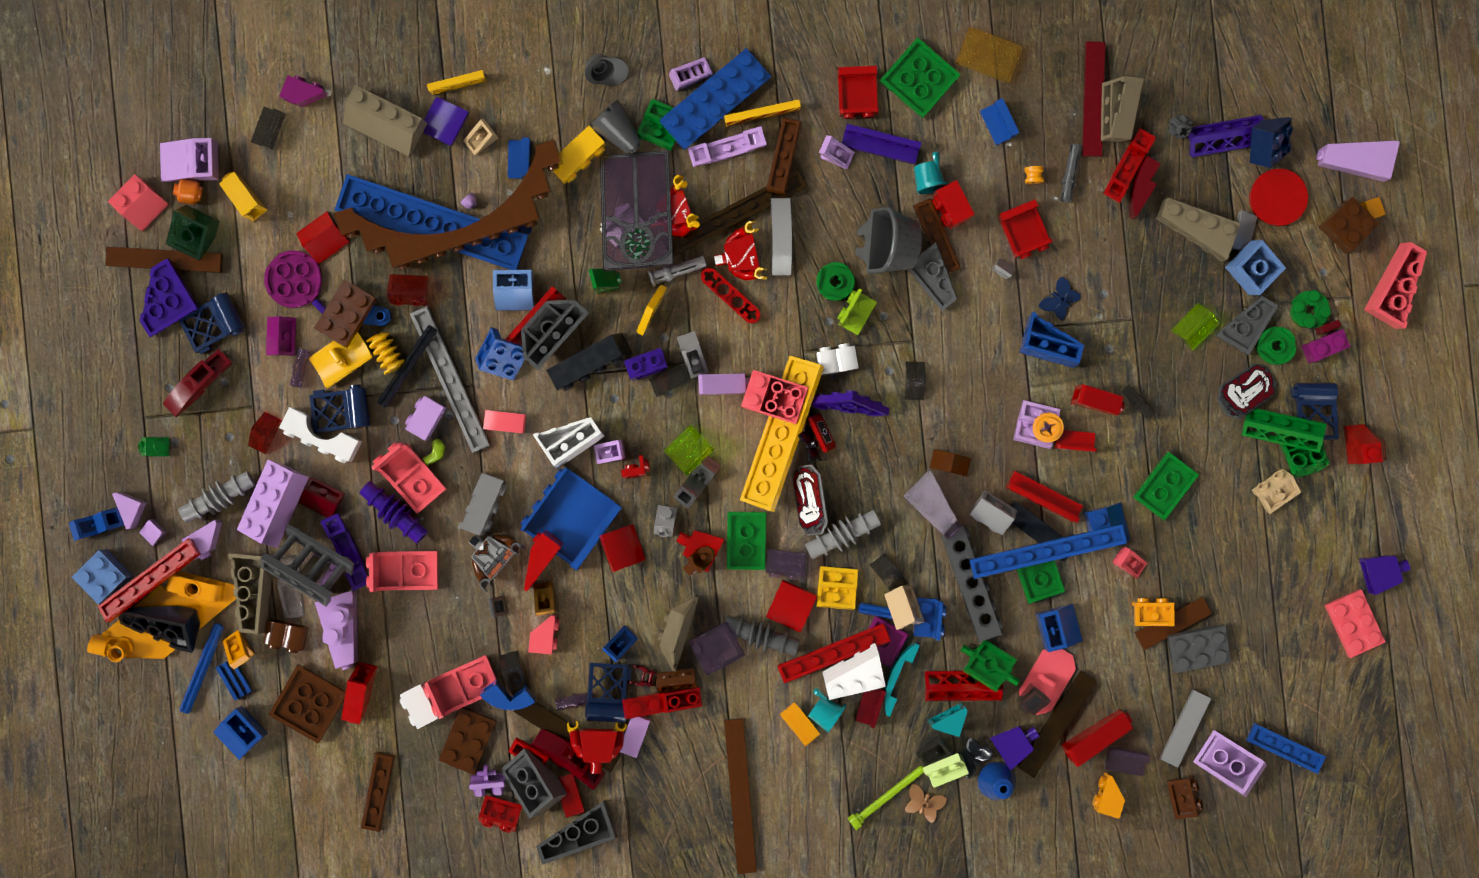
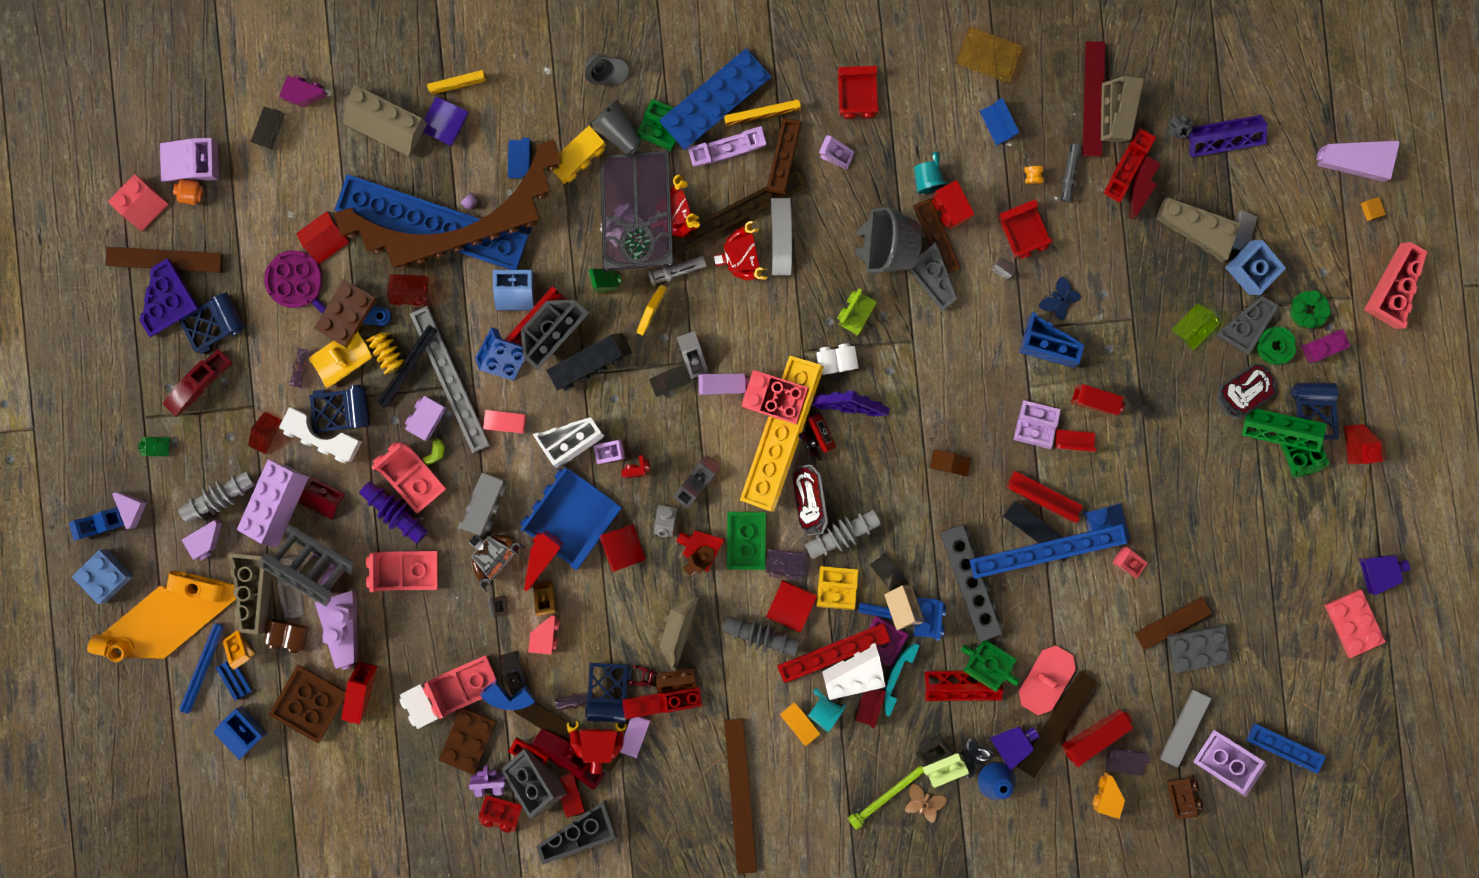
tile [97,538,201,623] -> none
black wedge [118,606,200,653] -> none
lavender slope [139,519,167,546] -> none
clear green slope [166,205,220,260] -> none
yellow slope [219,172,268,222] -> none
magenta panel [266,316,296,356] -> none
dark purple slope [320,513,369,591] -> none
reddish brown tile [361,752,395,832] -> none
tan slope [463,118,498,155] -> none
blue slope [602,625,638,662] -> none
dark purple window [624,348,669,381] -> none
clear neon green tile [663,425,714,476] -> none
lavender slope [669,57,713,91] -> none
clear purple slope [688,621,745,675] -> none
red beam [701,268,760,324] -> none
green plate [816,262,855,301] -> none
dark purple fence [842,124,922,165] -> none
green plate [879,37,961,119] -> none
clear purple wedge [903,469,961,540] -> none
clear smoke slope [904,361,926,400] -> none
teal slope [927,703,967,737] -> none
light grey brick [970,490,1017,535] -> none
green plate [1016,560,1065,604] -> none
clear smoke slope [1016,683,1051,716] -> none
light orange gear [1032,412,1064,443] -> none
blue slope [1035,603,1083,652] -> none
green plate [1132,452,1199,521] -> none
light orange bracket [1132,598,1174,626] -> none
red tile [1249,168,1308,227] -> none
dark blue slope [1250,117,1293,168] -> none
tan bracket [1252,469,1301,514] -> none
dark red tile [1315,320,1341,335] -> none
reddish brown brick [1318,197,1380,253] -> none

